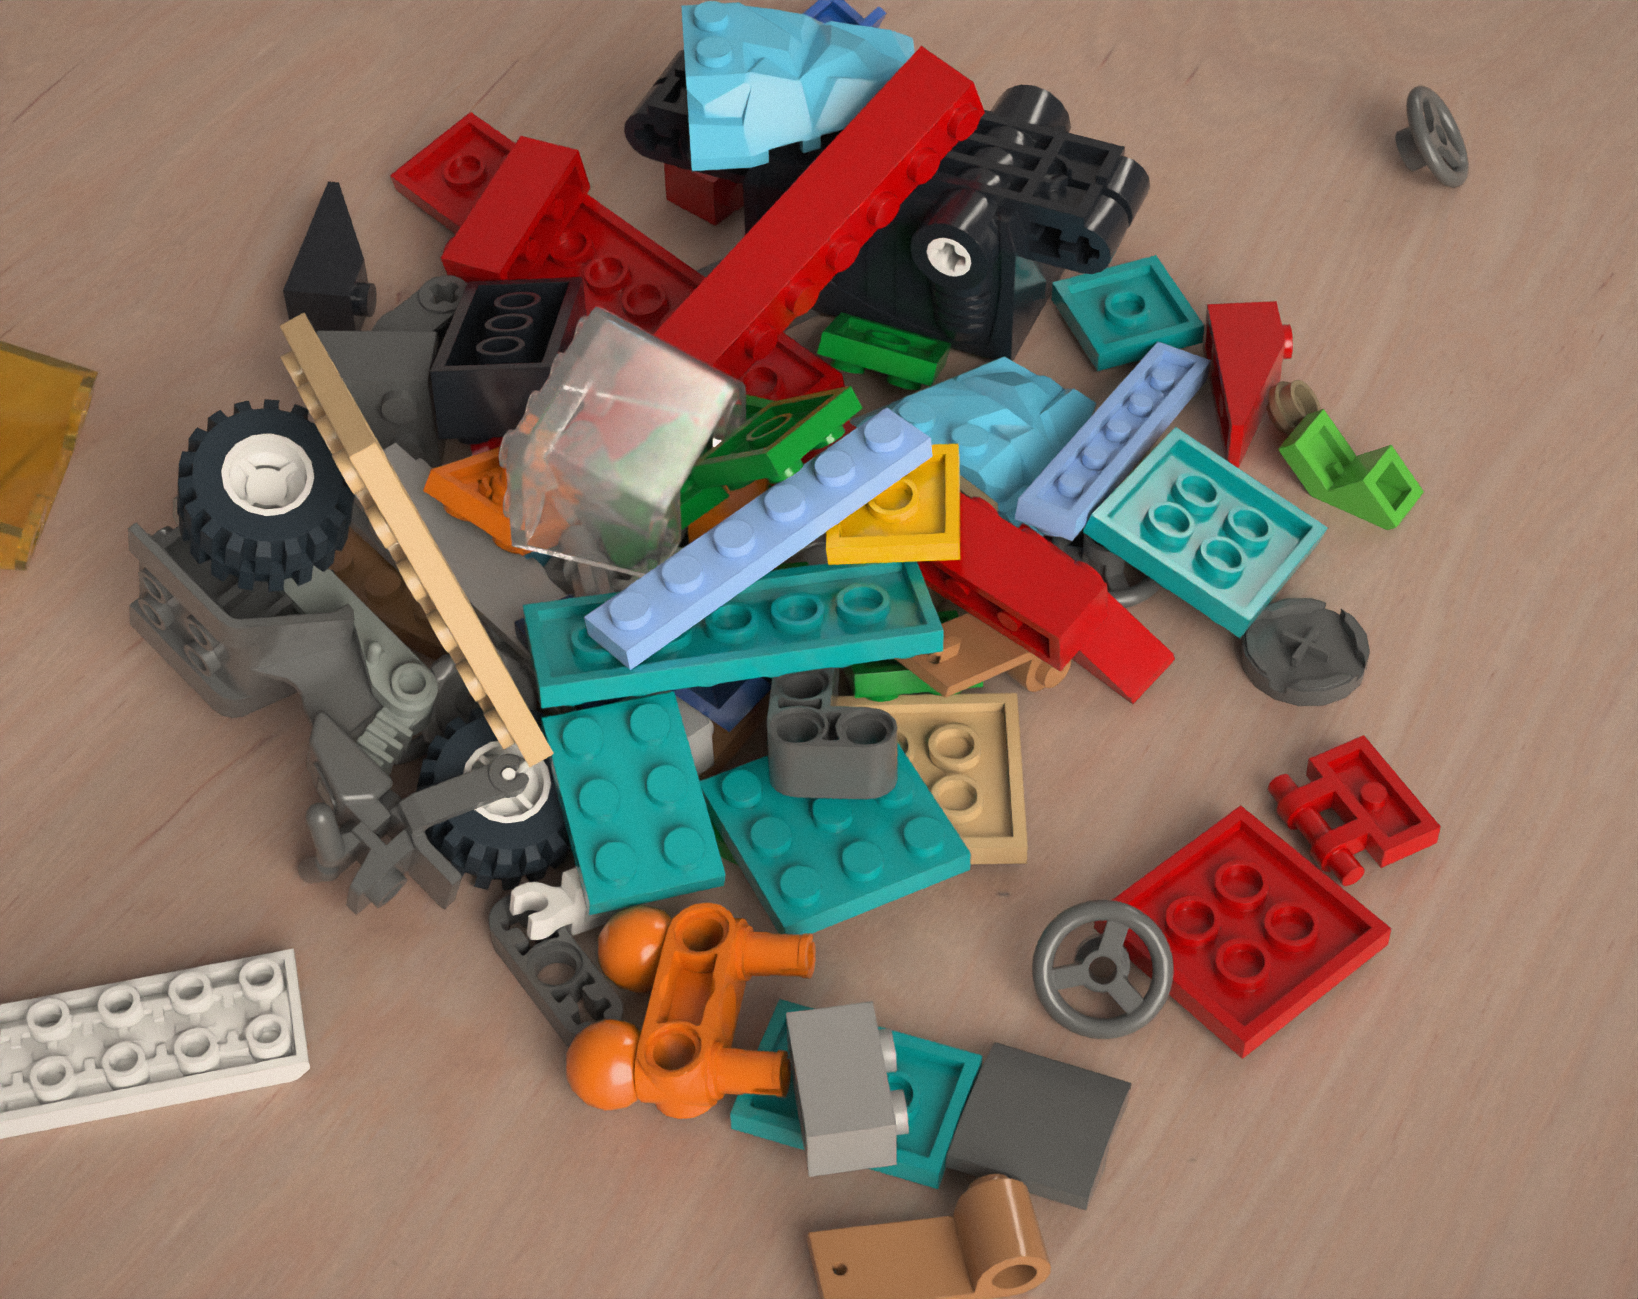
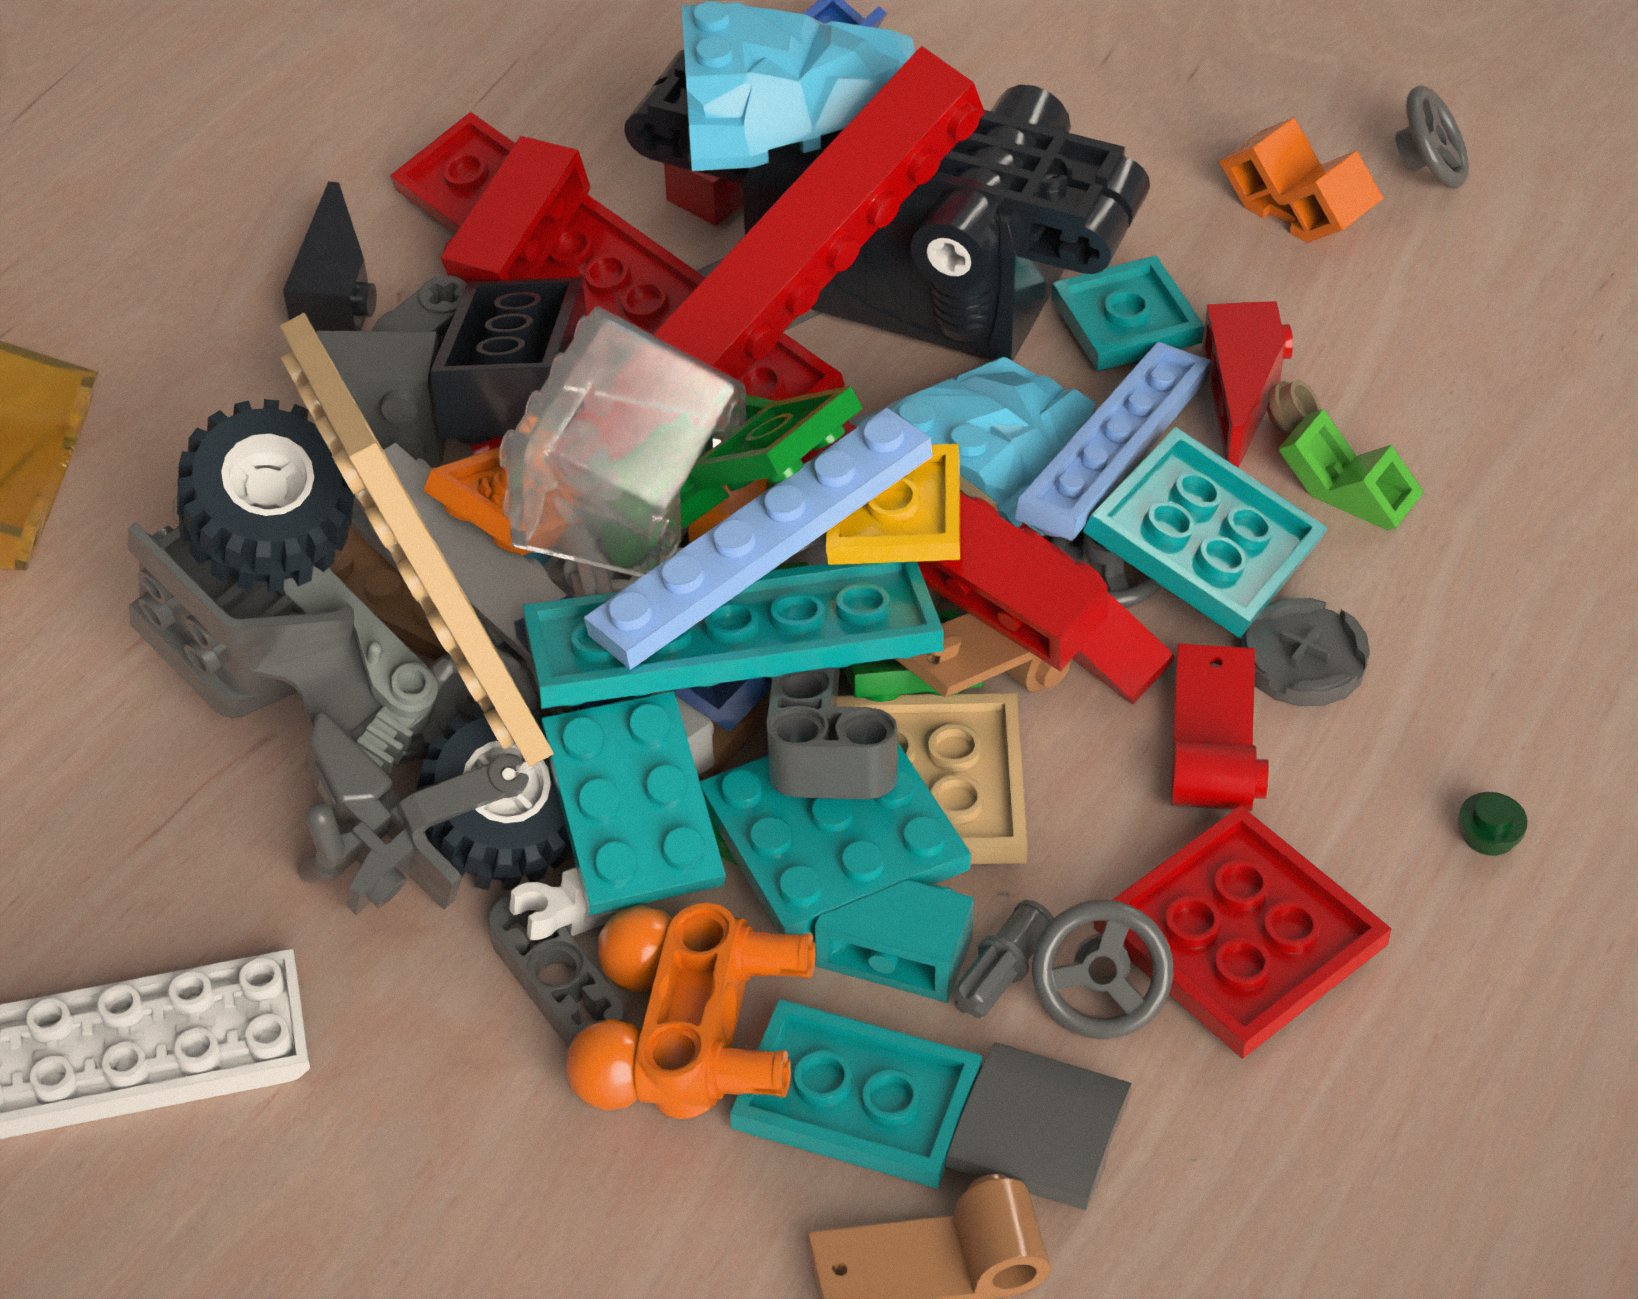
light grey brick [786,1001,909,1177] -> none
green plate [817,312,951,390] -> none
red plate [1267,735,1441,886] -> none
none -> teal slope [815,880,974,1003]
none -> dark grey axle [953,900,1054,1018]
none -> red door [1171,643,1269,811]
none -> orange brick [1219,117,1384,243]
none -> dark green plate [1458,792,1528,856]

